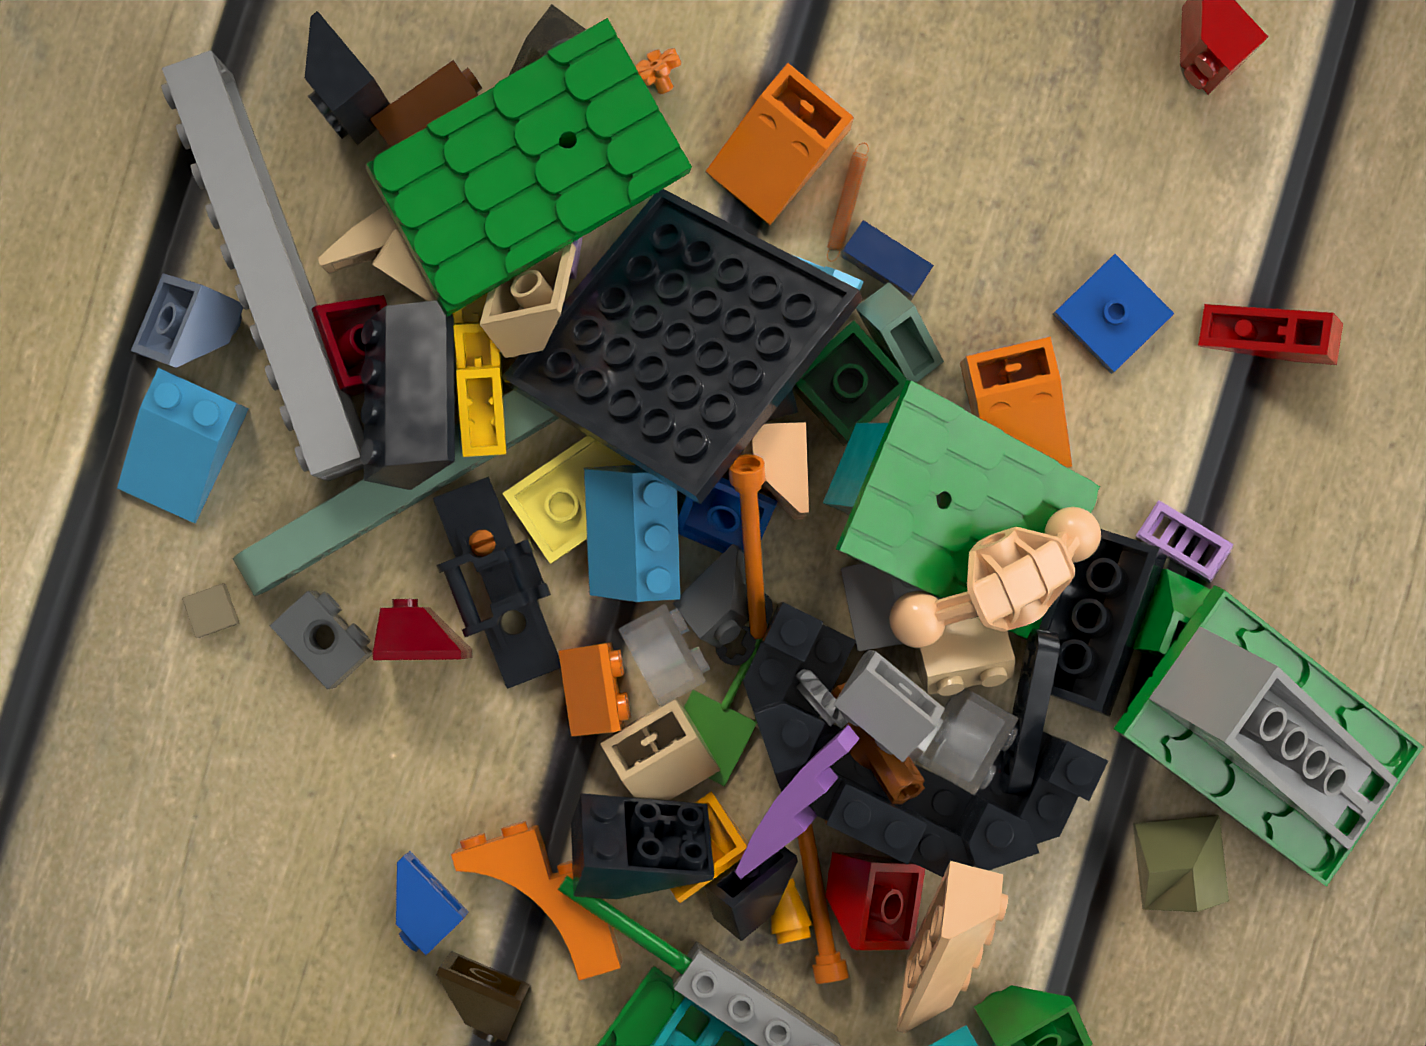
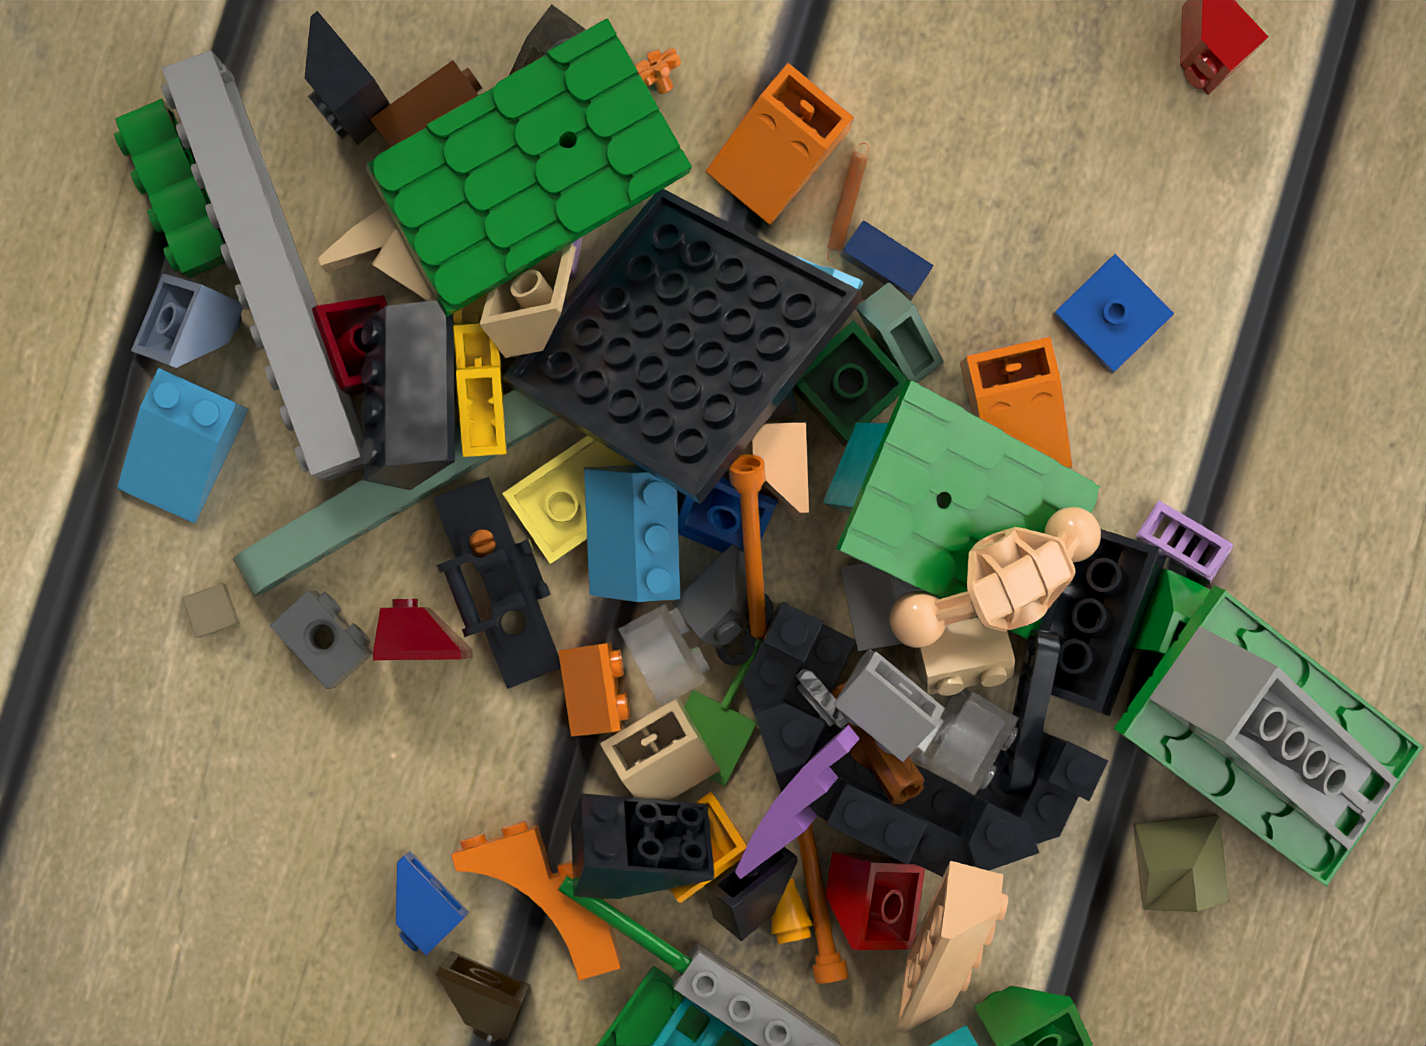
red slope [1198,304,1343,365] -> none
none -> green brick [114,98,226,278]

